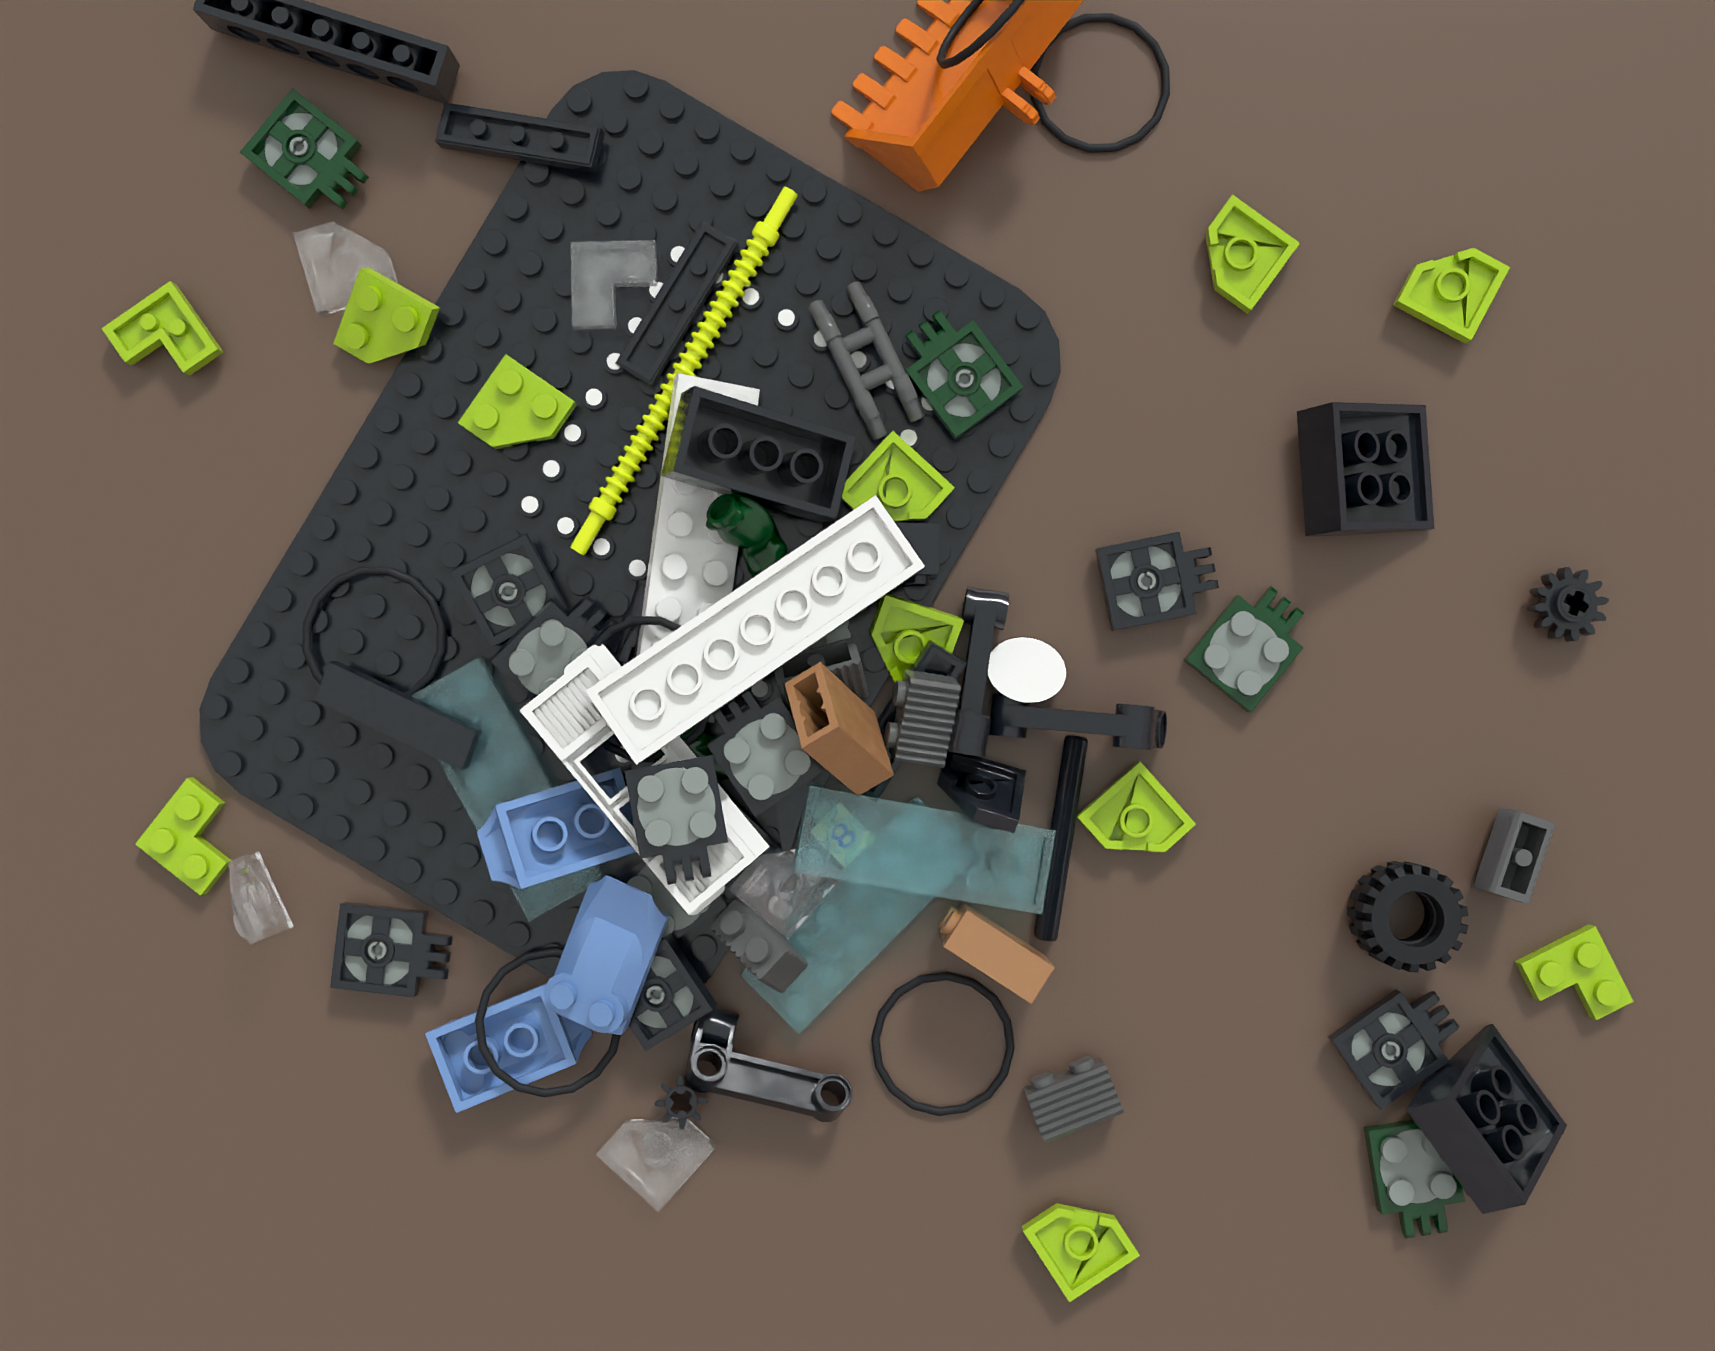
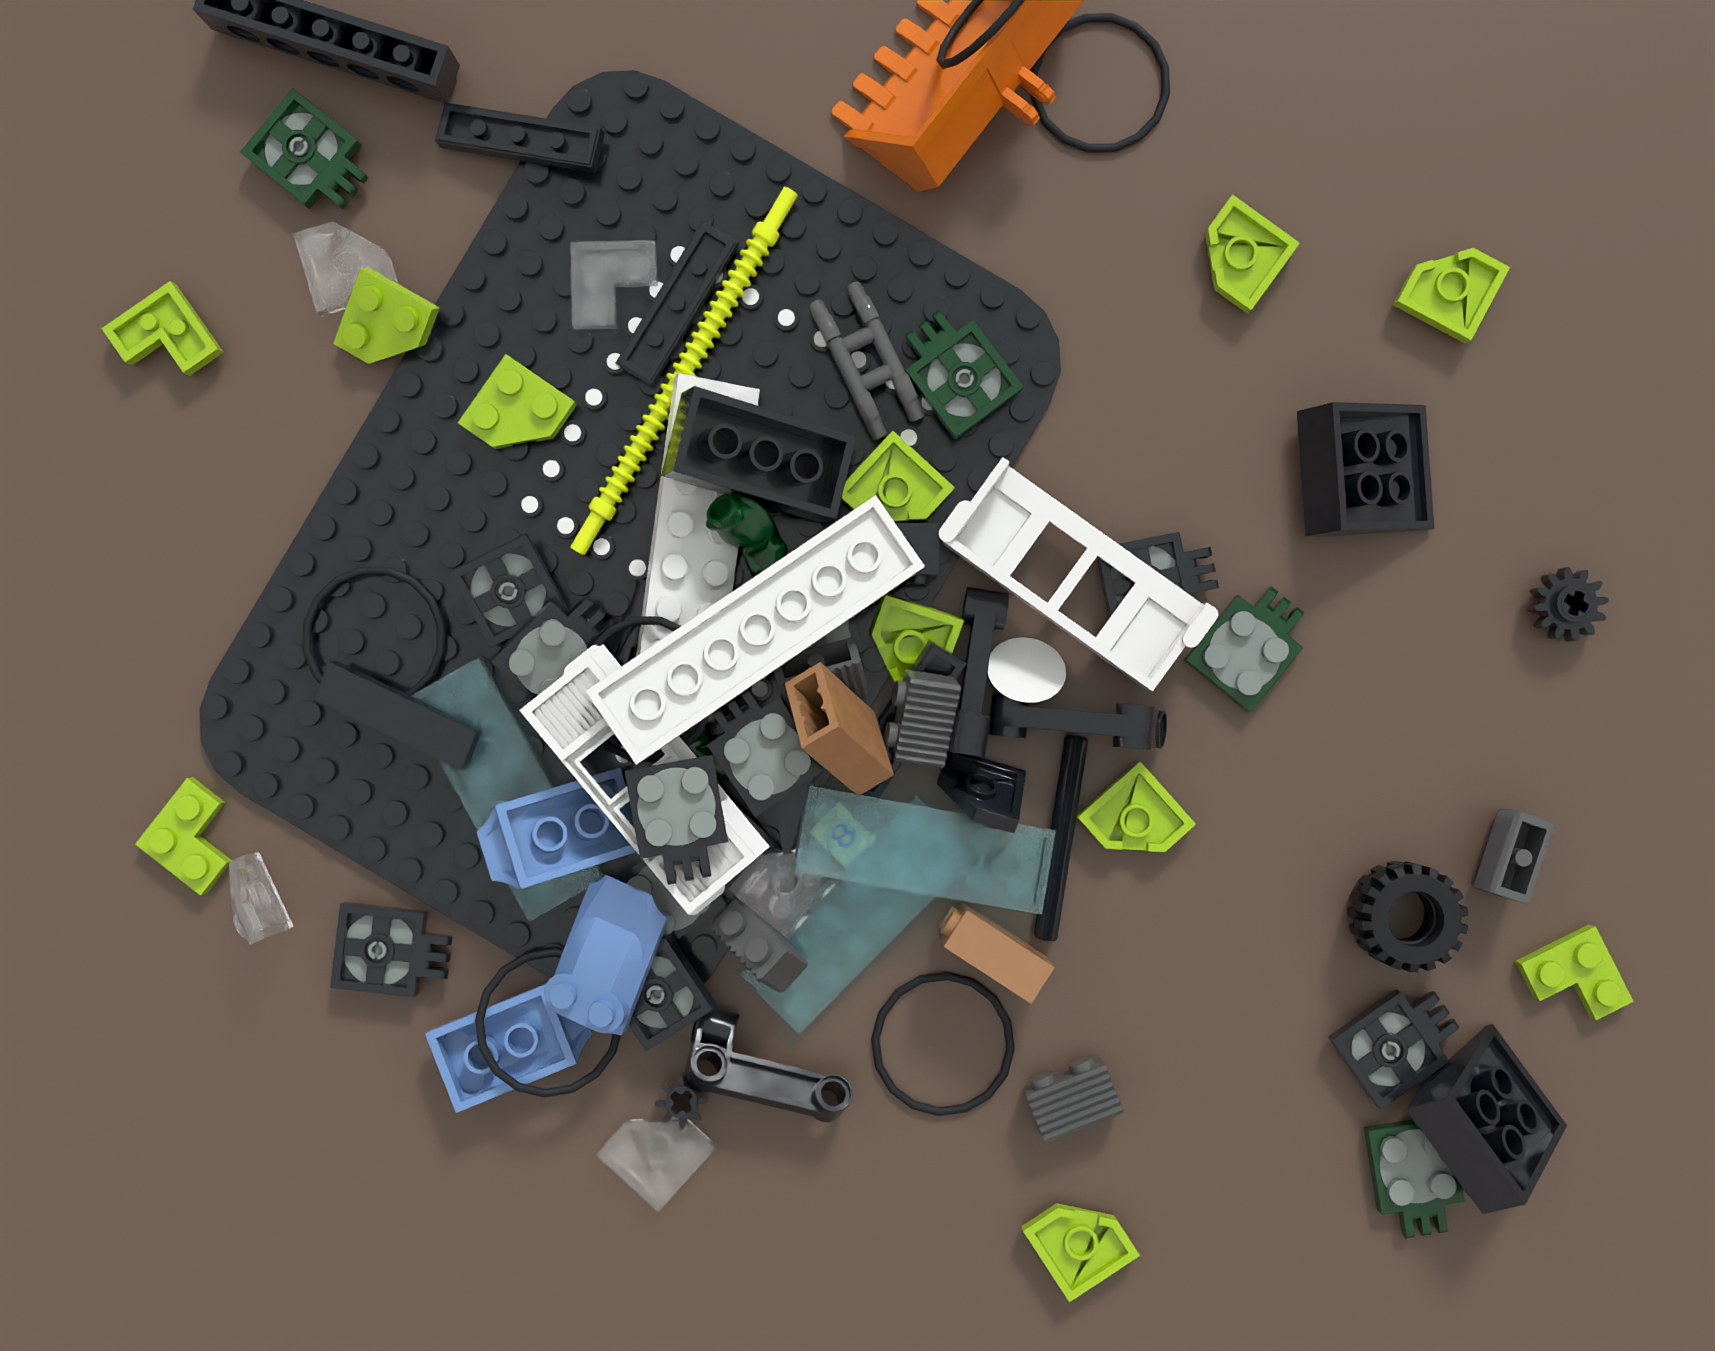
none -> white piece [939,457,1218,692]

